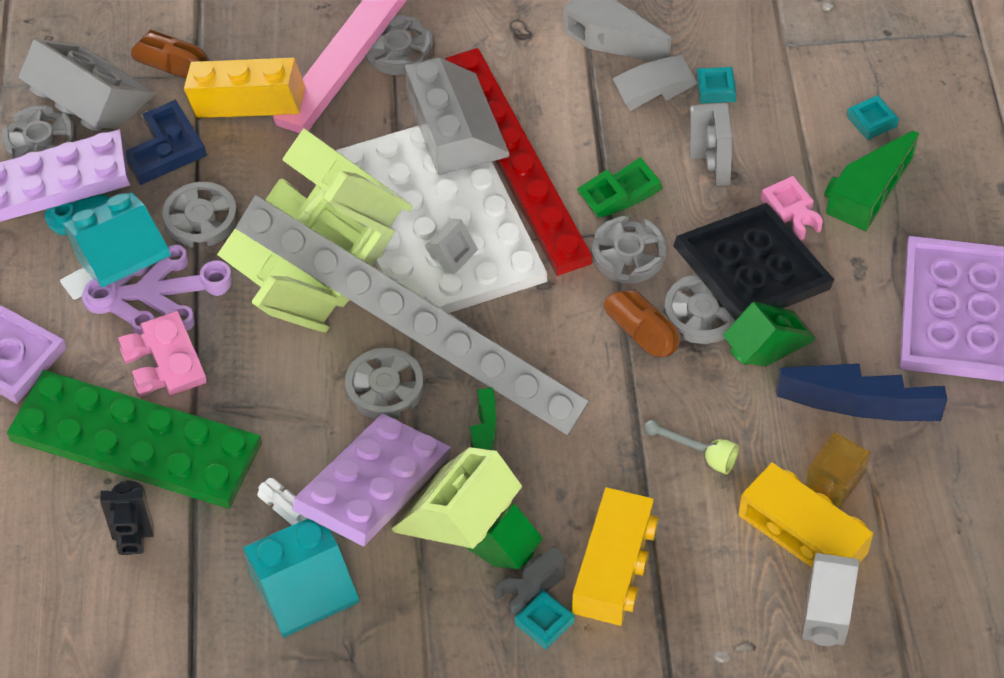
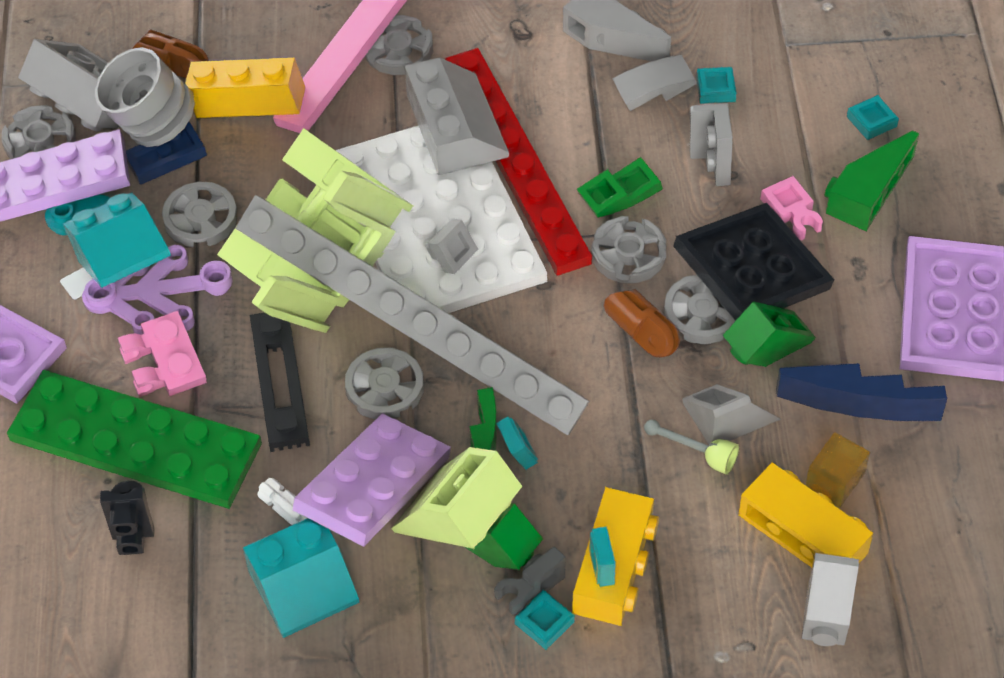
none -> light grey wheel [94,47,195,147]
none -> black container [250,312,310,452]
none -> teal tile [496,416,538,470]
none -> teal tile [589,526,616,587]
none -> light grey slope [682,384,781,444]

